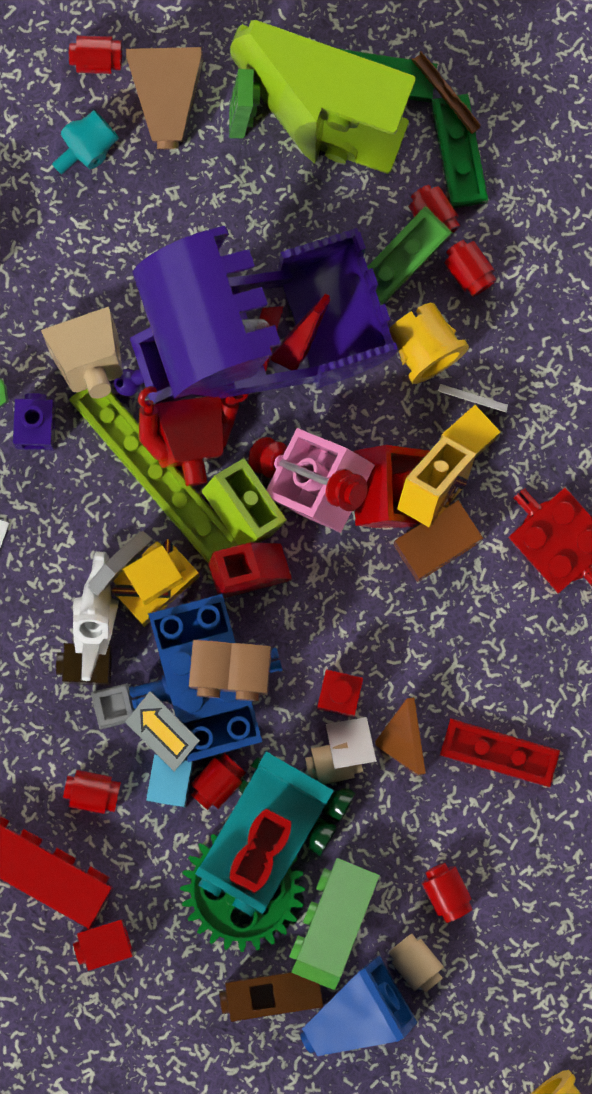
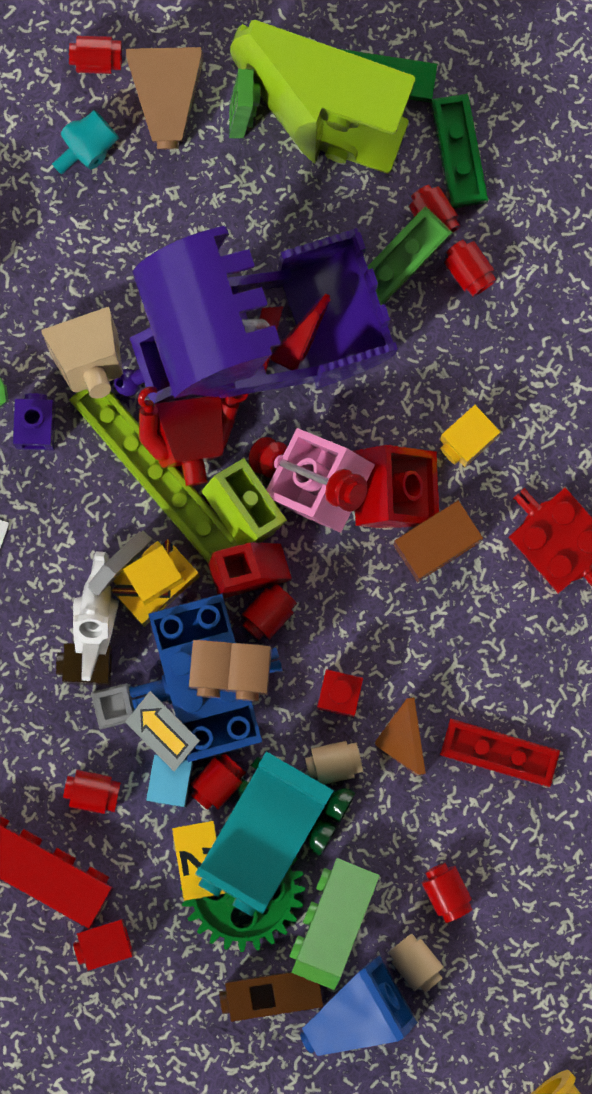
red brick [230,809,291,894] -> none
white sticker [326,717,377,769] -> none
yellow piece [389,302,469,384] -> none
yellow brick [397,436,476,528] -> none
dark orange piece [412,51,481,134] -> none
white sticker [438,384,508,413] -> none
none -> yellow sticker [172,821,225,901]
none -> red brick [242,584,297,641]

